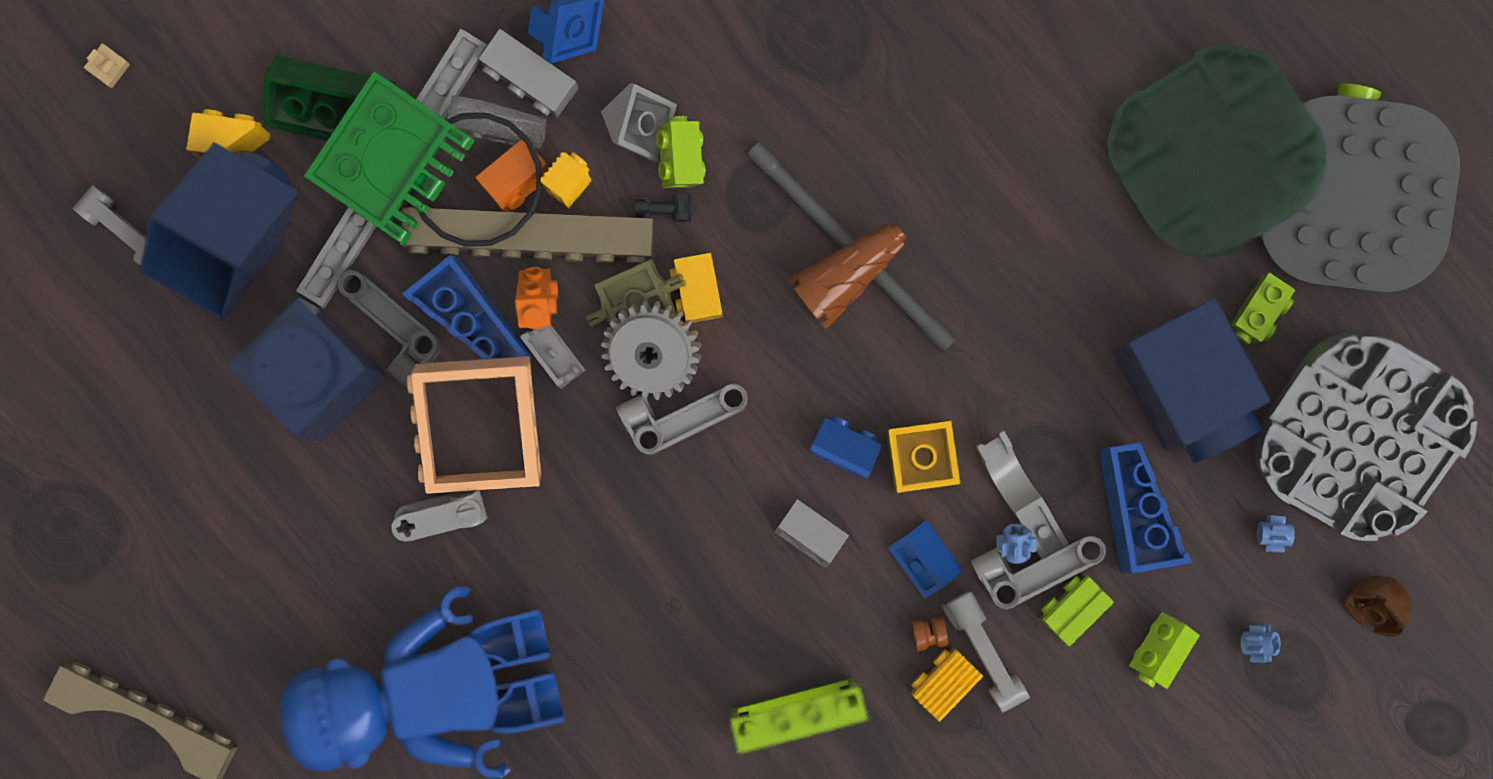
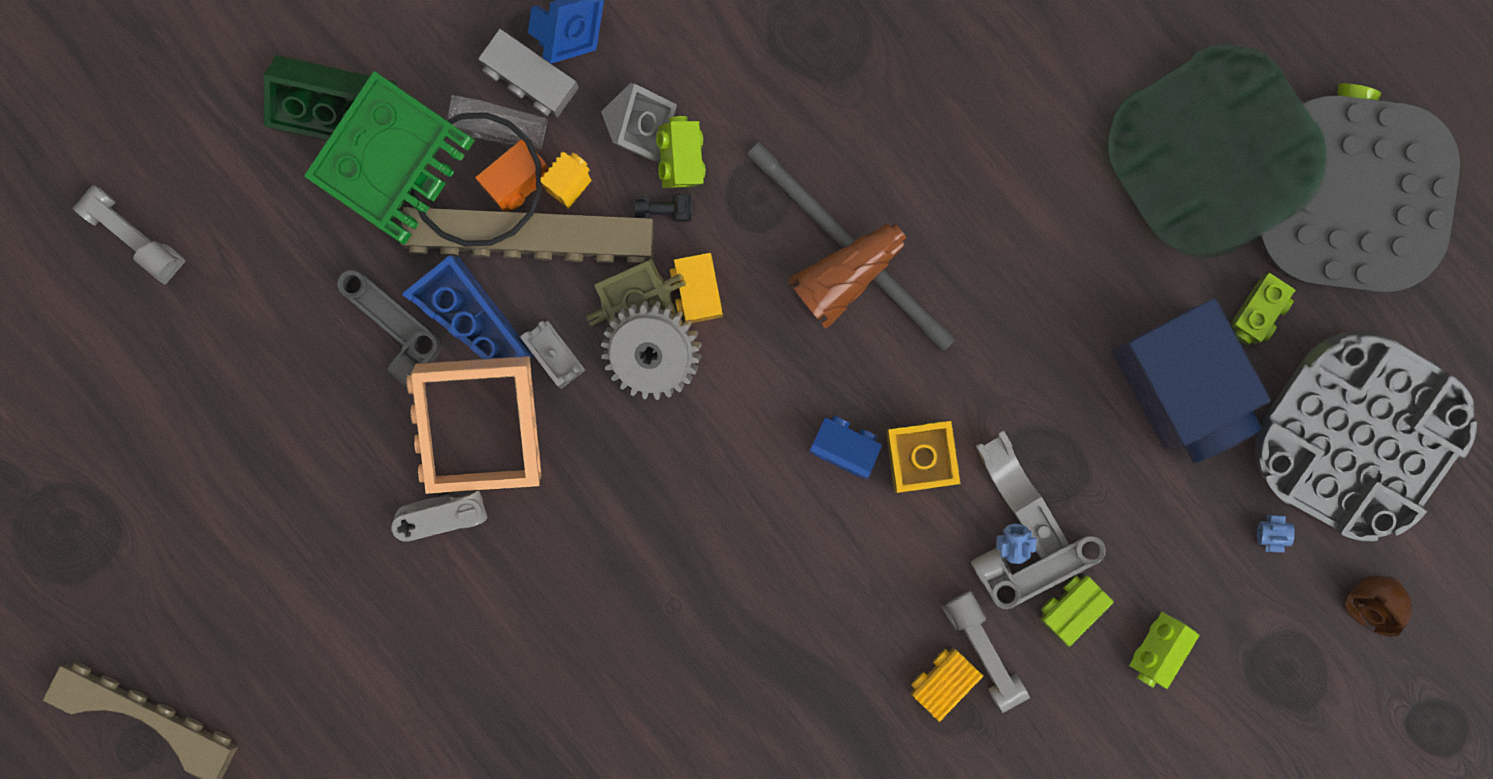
tan tile [84,43,130,88] -> none
dark blue container [139,142,299,321] -> none
yellow slope [186,109,270,158] -> none
dark blue container [227,298,388,441] -> none
blue piece [279,586,565,778] -> none
light grey plate [296,29,488,308] -> none
orange brick [515,267,559,330] -> none
light grey piece [616,384,748,455] -> none
lime window [731,678,868,753] -> none
light grey hinge [774,499,849,568] -> none
blue panel [888,520,962,599] -> none
dark orange wheel [911,615,948,652] -> none
blue wedge [1098,443,1192,573] -> none
medium blue gear [1241,624,1281,663] -> none

